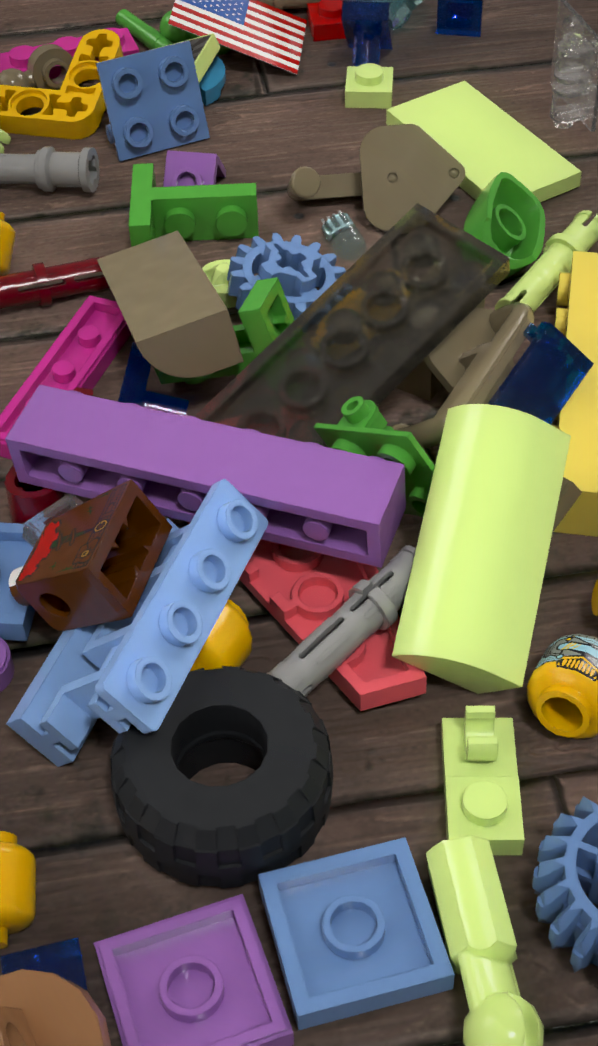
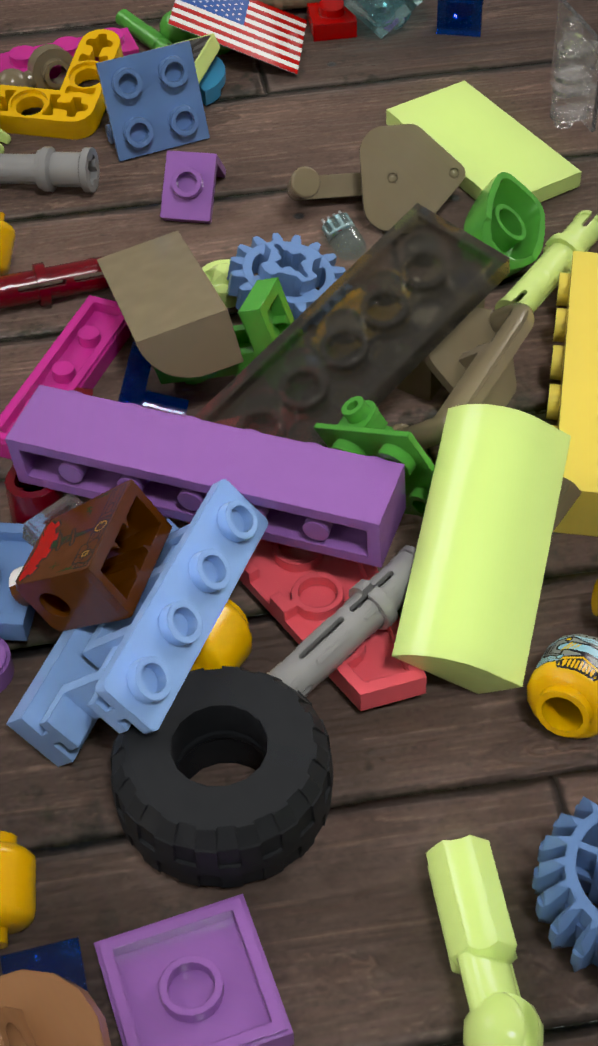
bright green bracket [129,163,259,247] -> none
medium blue plate [258,837,455,1031] -> none
clear blue tile [341,1,394,66] -> none
yellowish green plate [345,63,393,109] -> none
yellowish green plate [441,705,525,855] -> none
clear blue hinge [488,322,594,425] -> none

